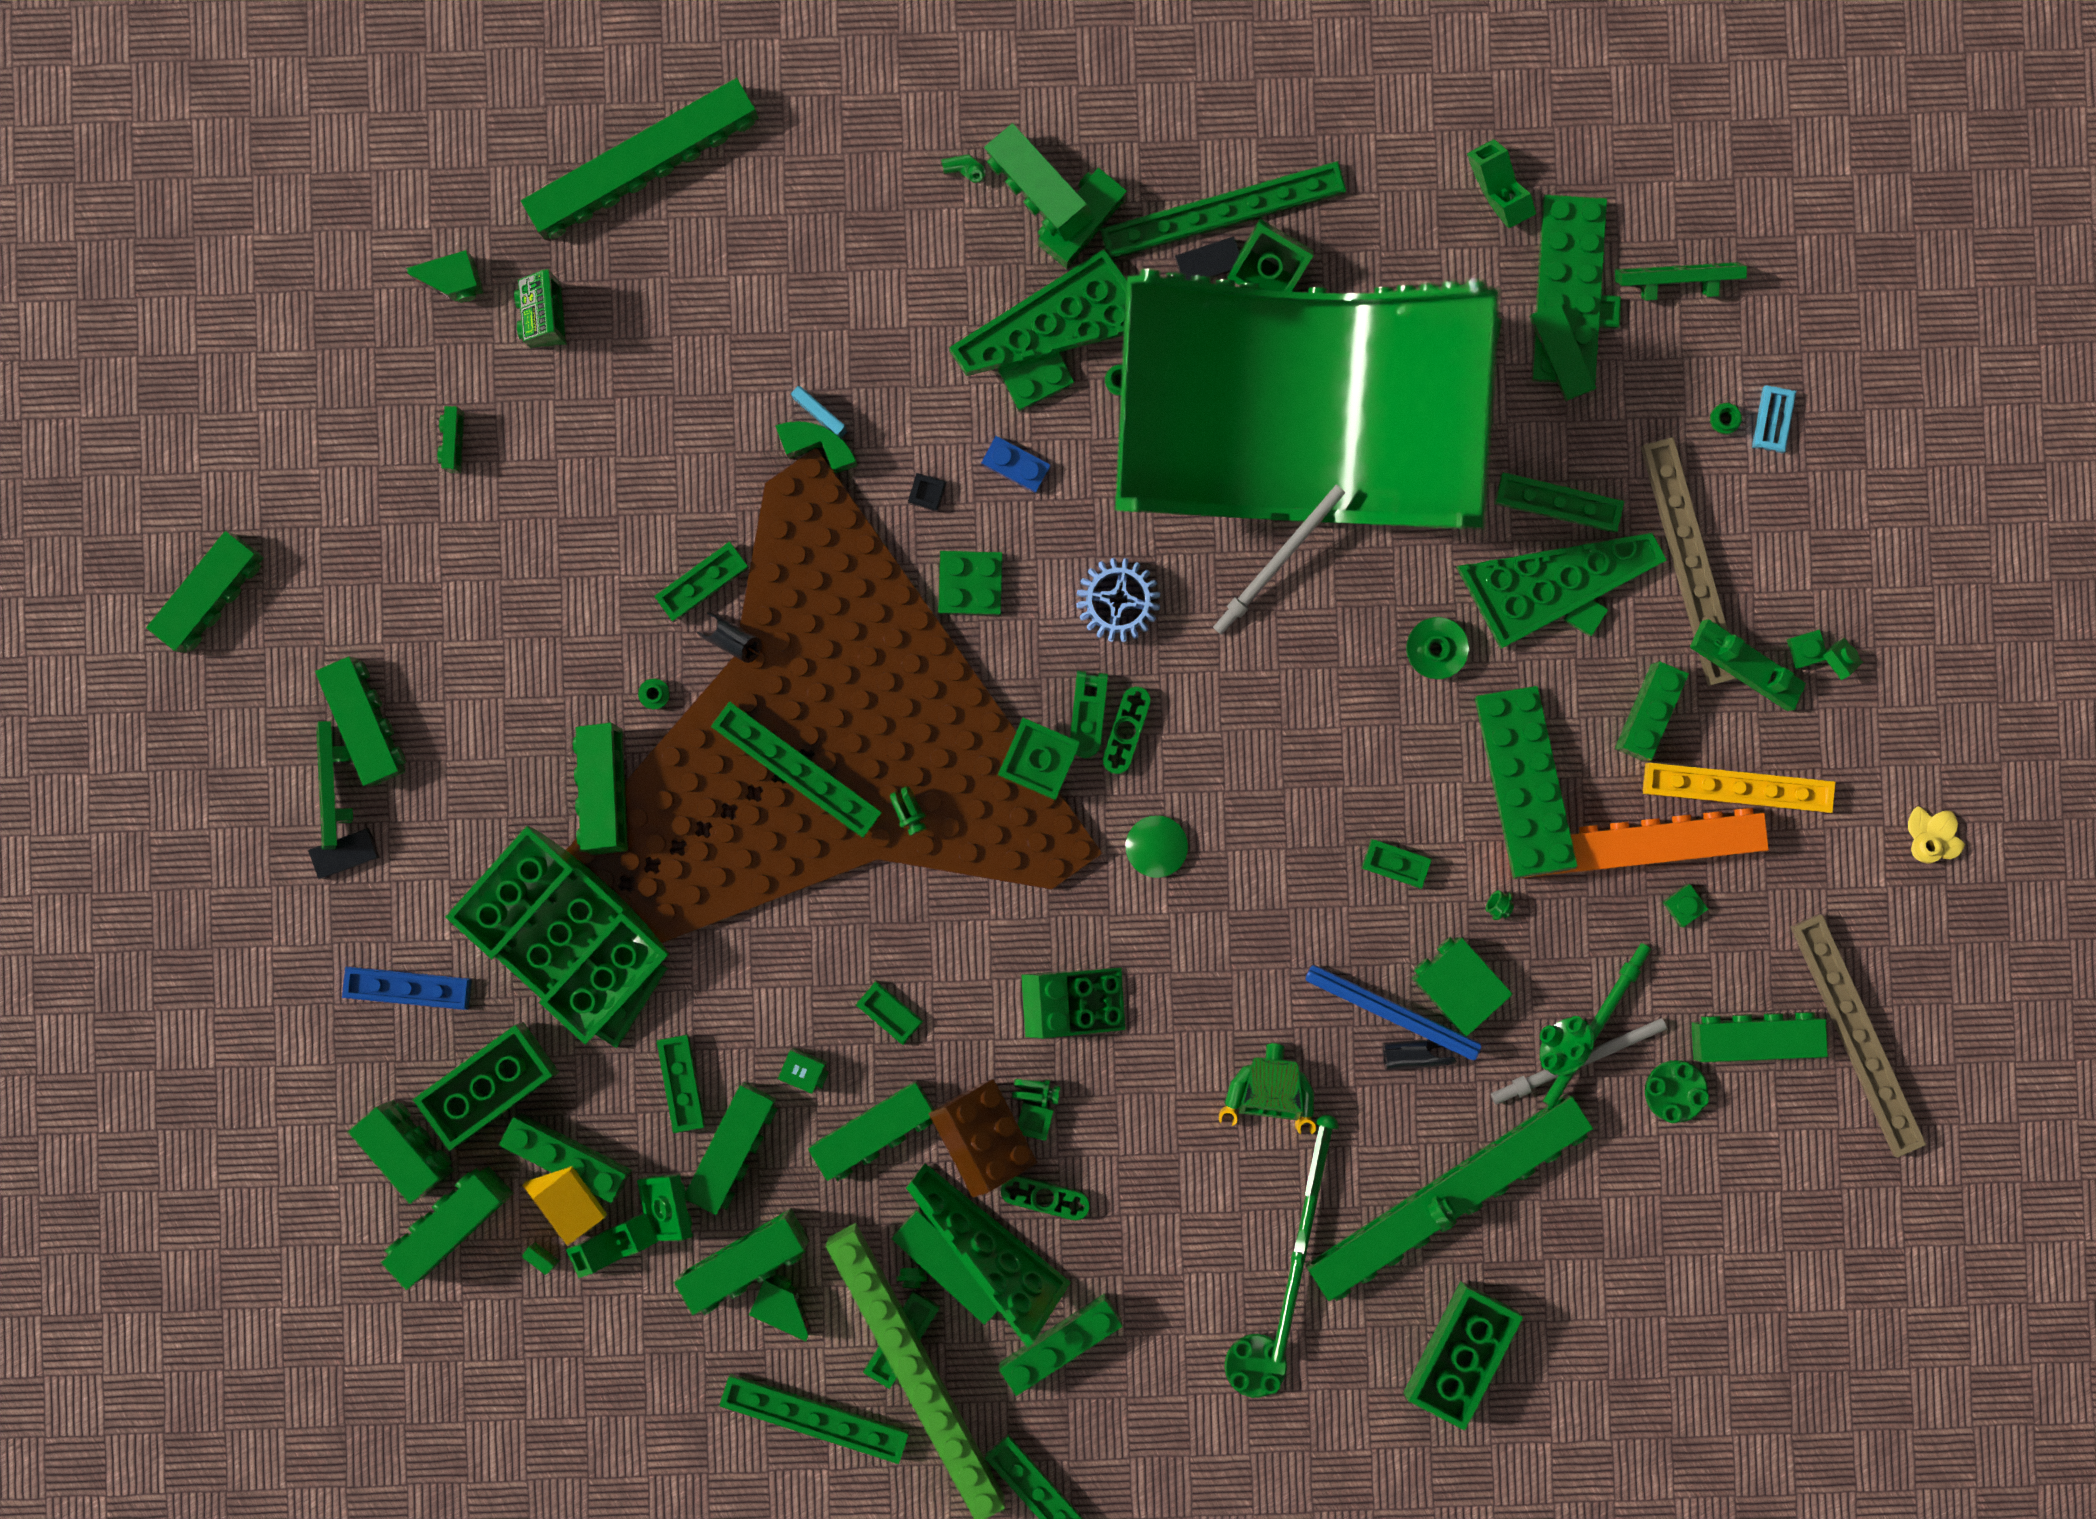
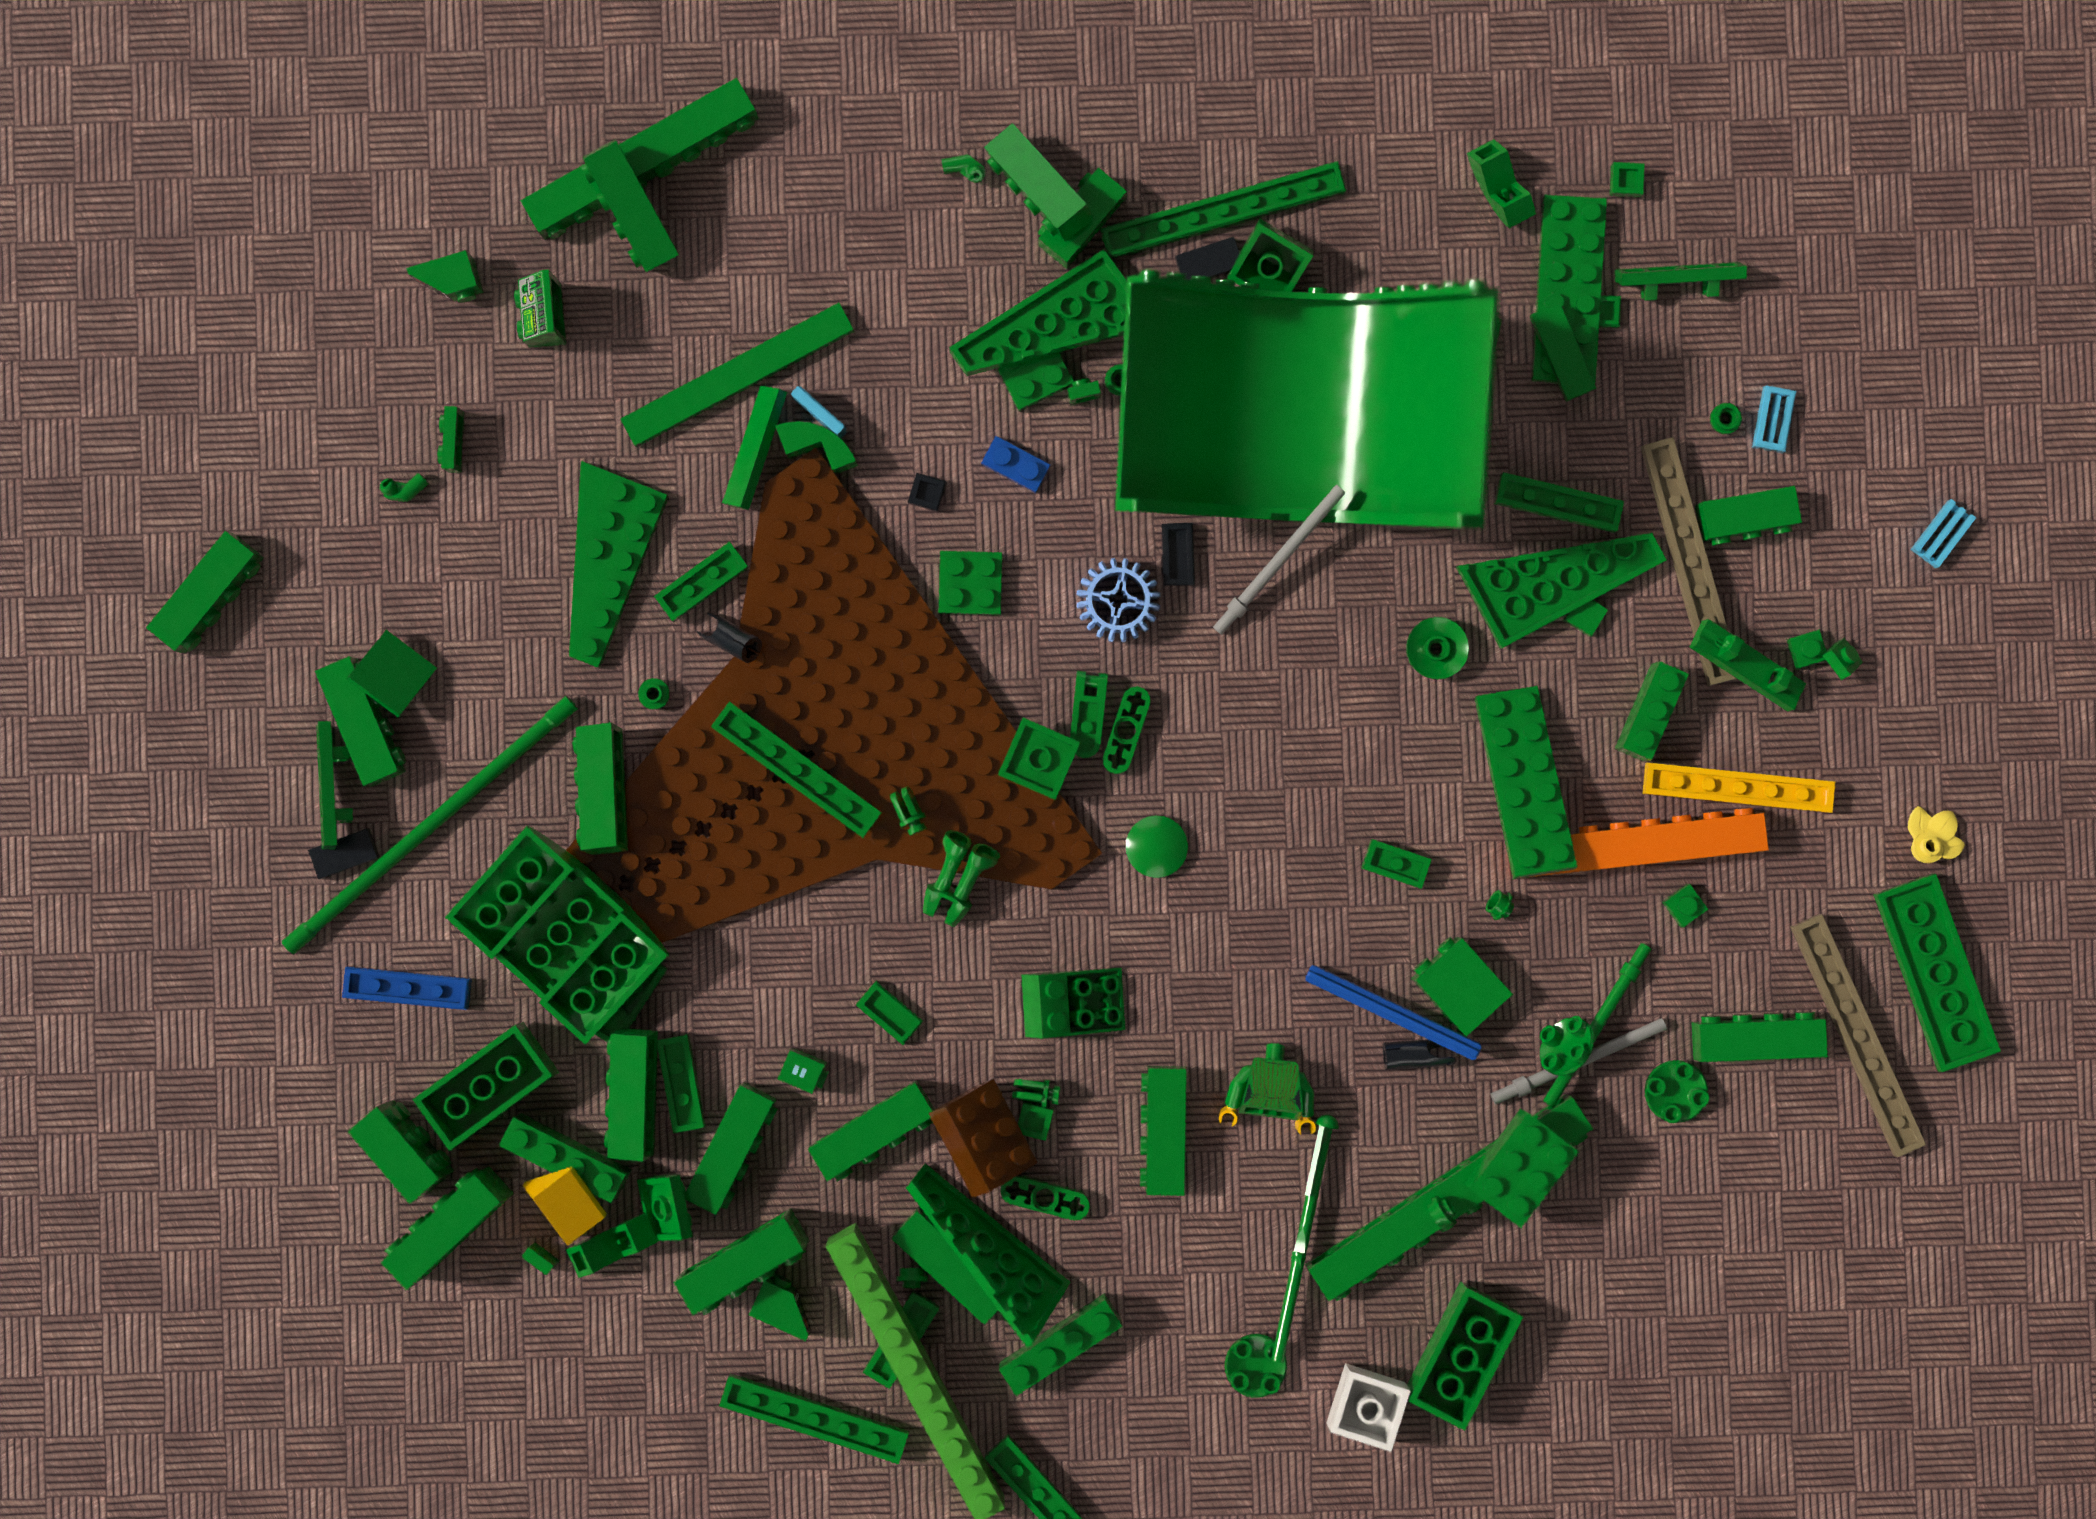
none -> green piece [281,695,578,955]
none -> green tile [347,630,437,717]
none -> green arm [380,472,429,502]
none -> green wing [569,461,669,668]
none -> green brick [580,139,679,272]
none -> green brick [604,1028,658,1162]
none -> green tile [620,303,854,448]
none -> green tile [722,386,787,510]
none -> green piece [923,830,1000,927]
none -> green plate [1067,378,1101,406]
none -> green brick [1140,1066,1186,1196]
none -> black tile [1161,523,1195,587]
none -> white brick [1326,1363,1410,1452]
none -> green brick [1464,1108,1579,1228]
none -> green plate [1610,162,1645,197]
none -> green brick [1695,486,1802,546]
none -> green plate [1873,873,2001,1072]
none -> medium azure tile [1911,499,1976,568]

